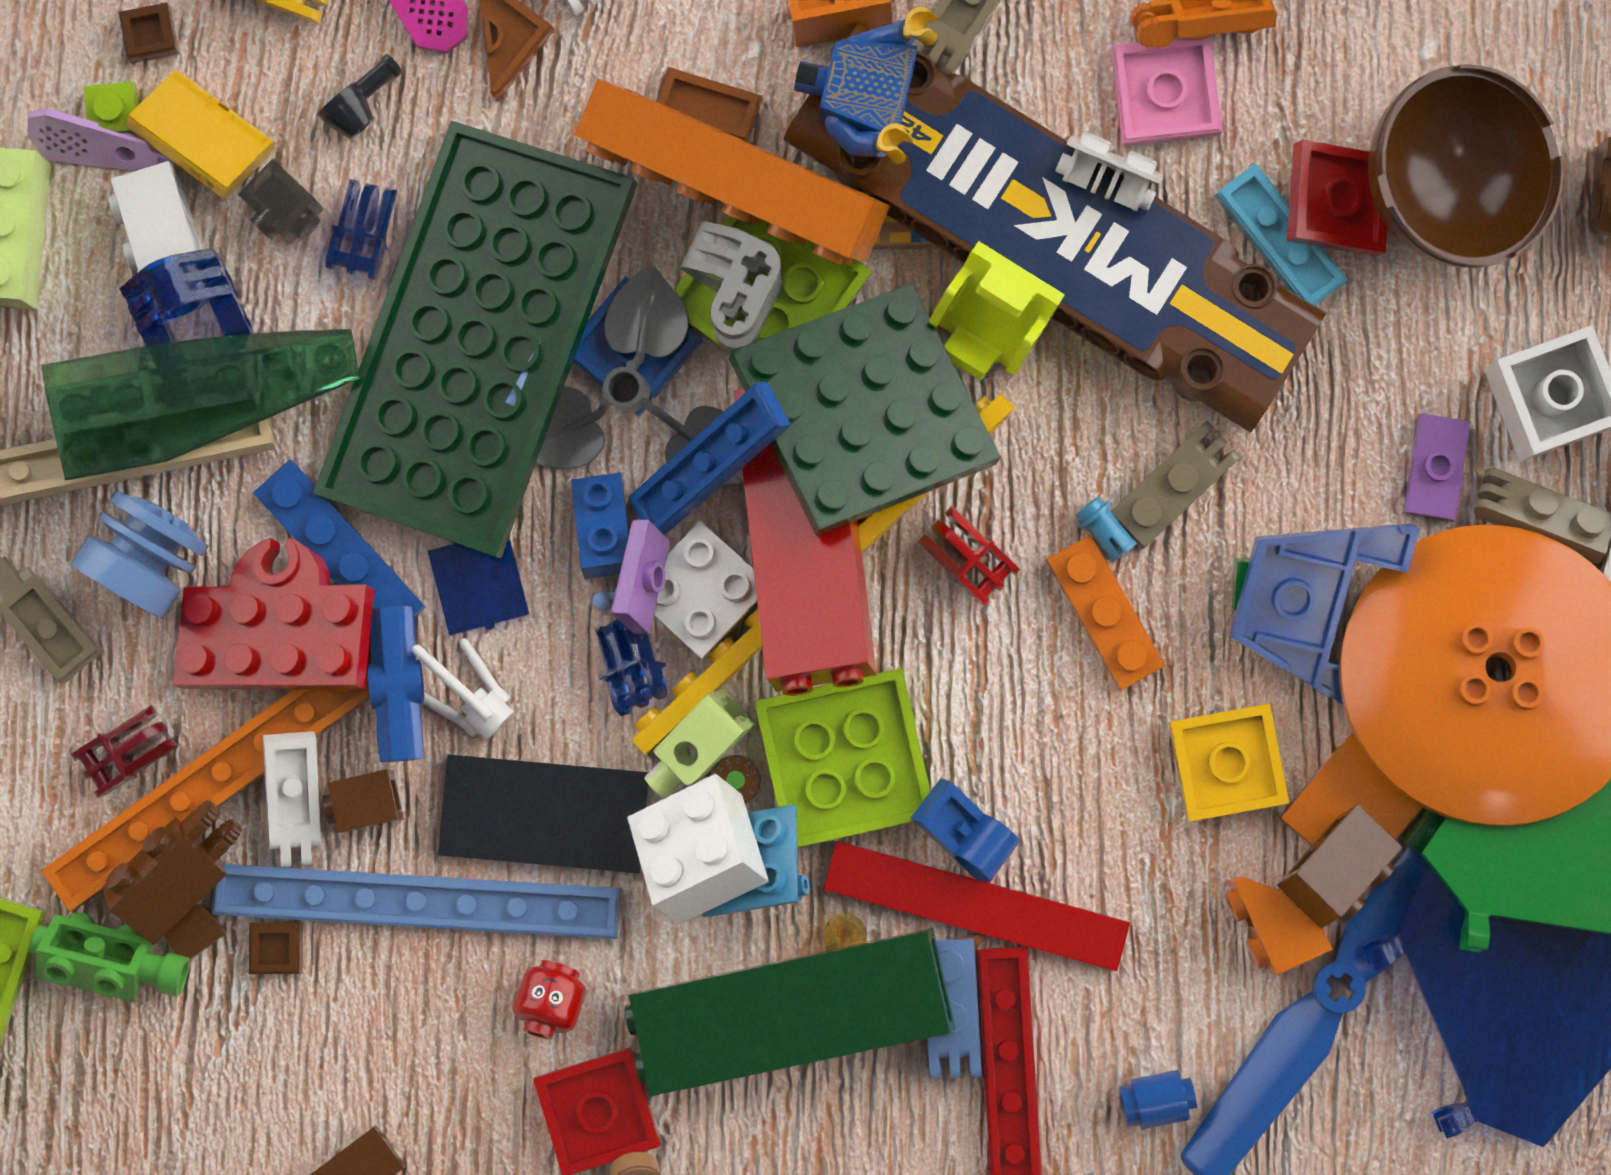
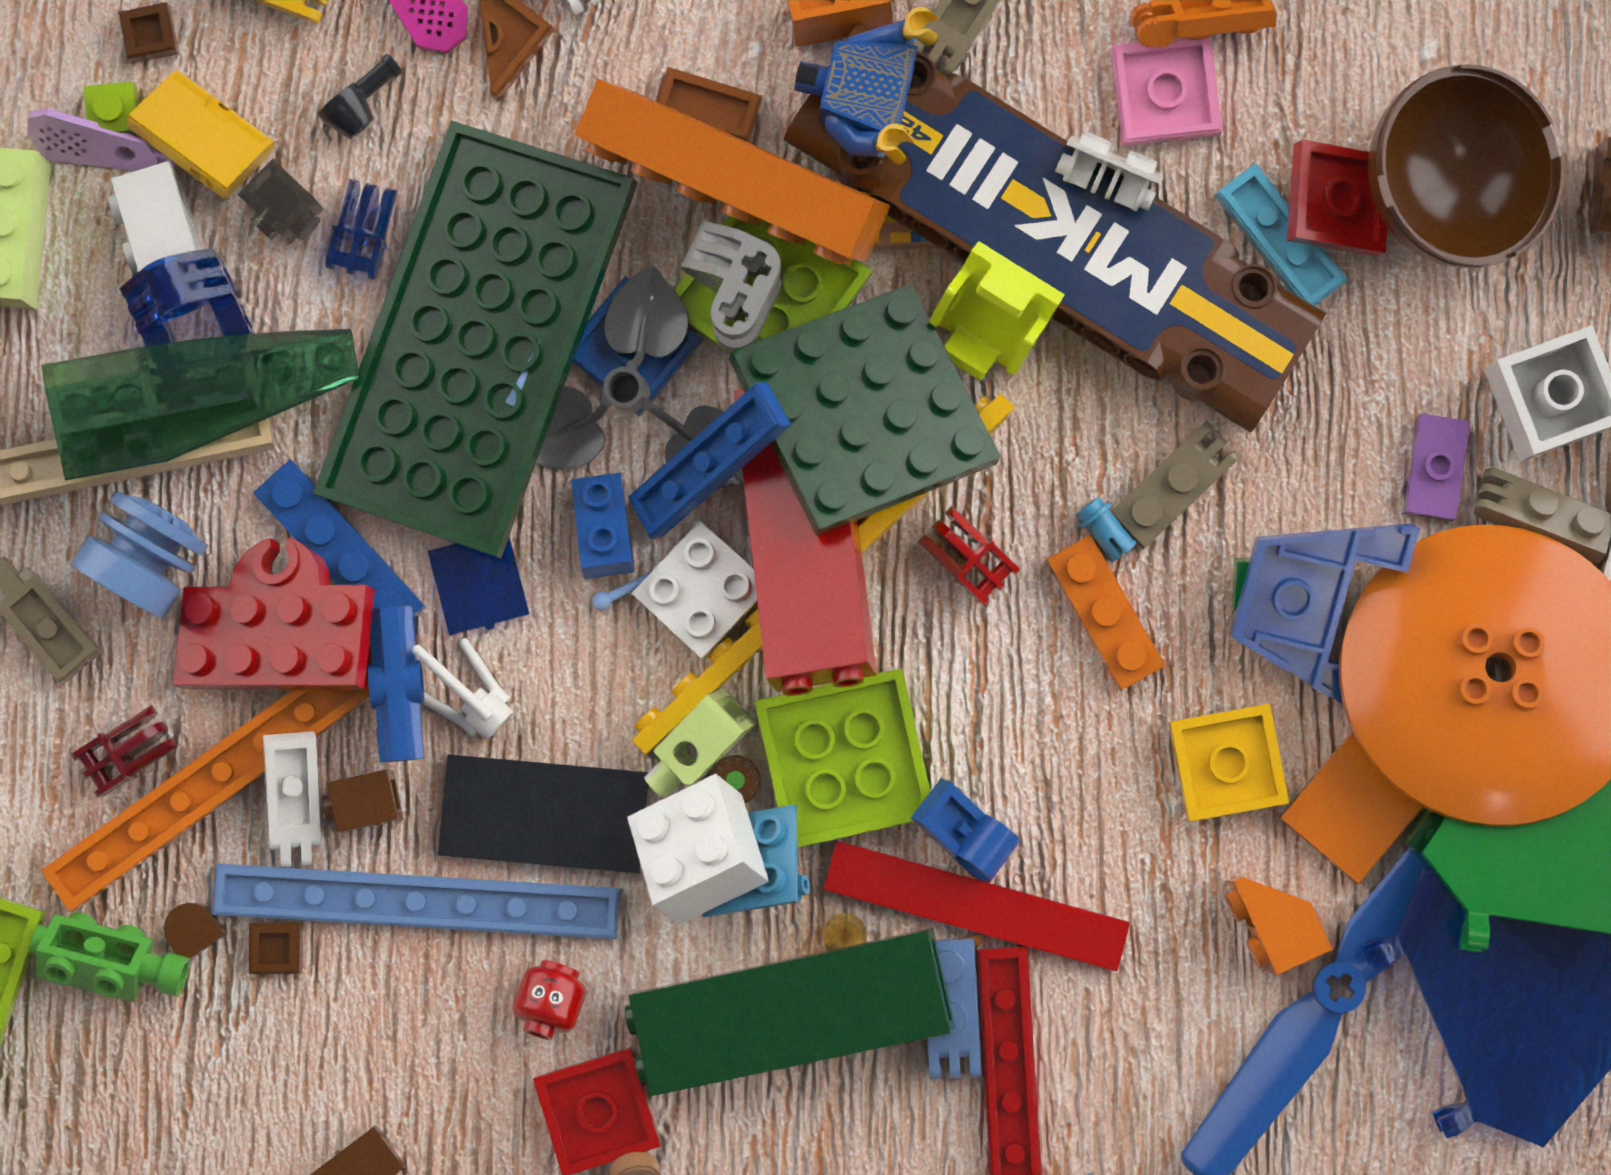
reddish brown hinge [103,800,242,945] -> none
clear blue arm [594,618,668,717] -> none
medium lavender plate [611,520,670,634] -> none
blue brick [1119,1069,1197,1130] -> none
brick [1277,804,1403,929] -> none

